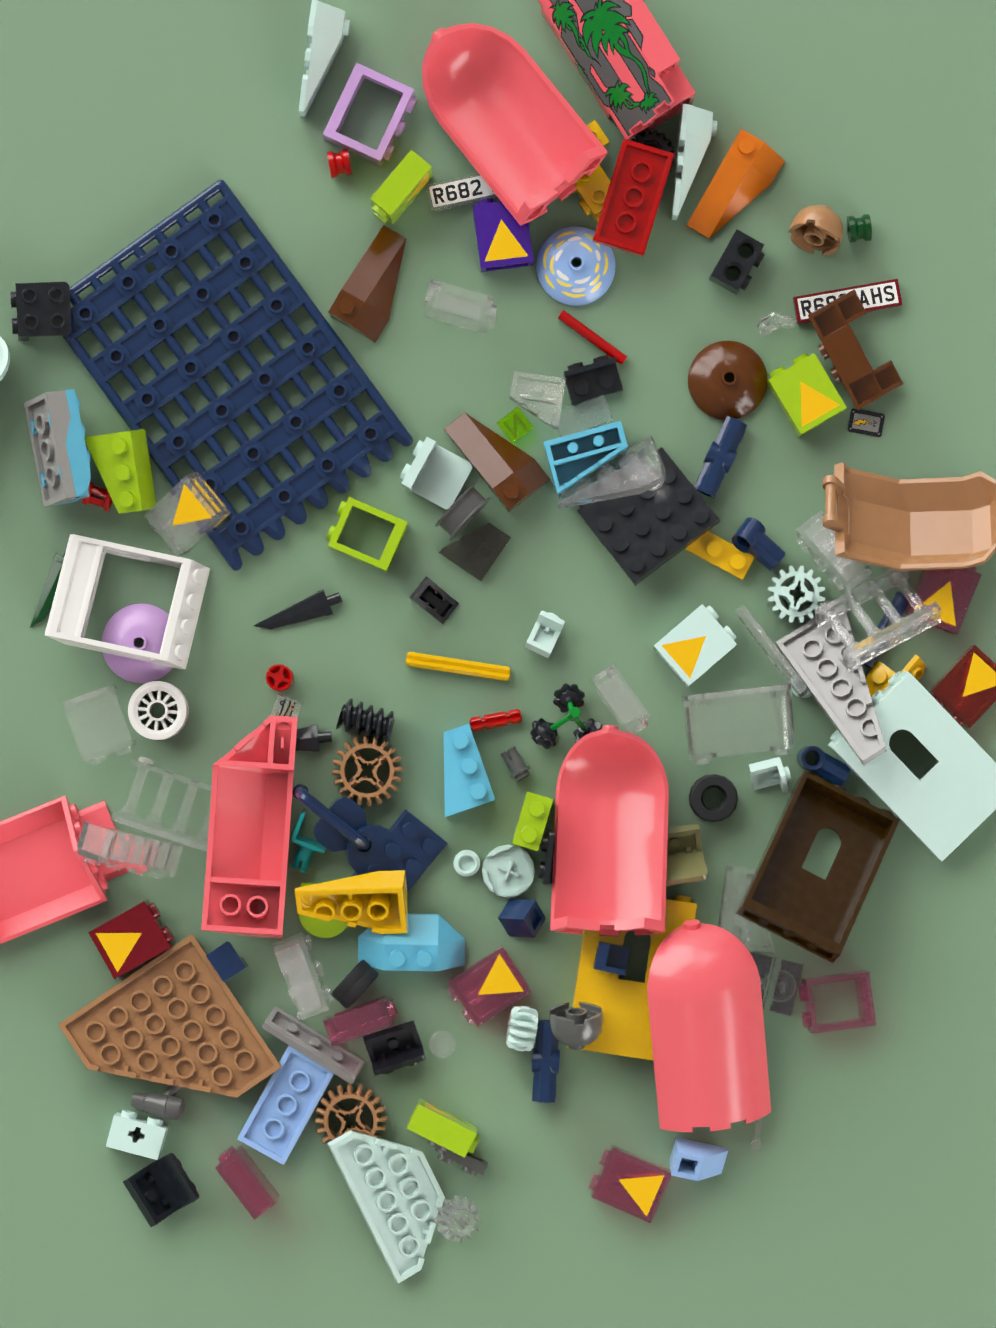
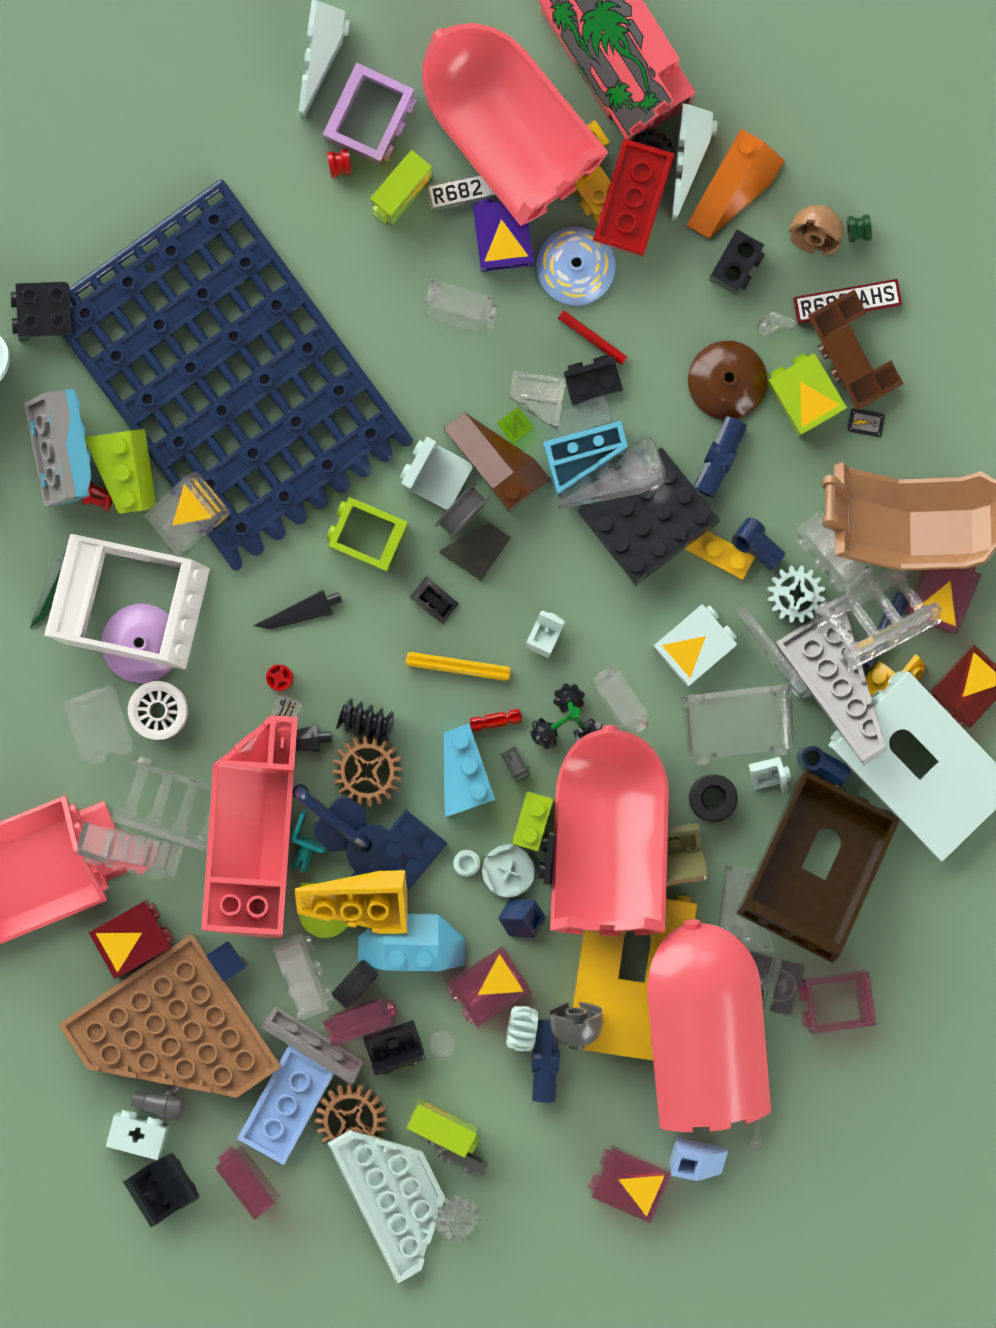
reddish brown wedge [328,225,406,343] -> none
dark blue panel [593,941,630,976] -> none

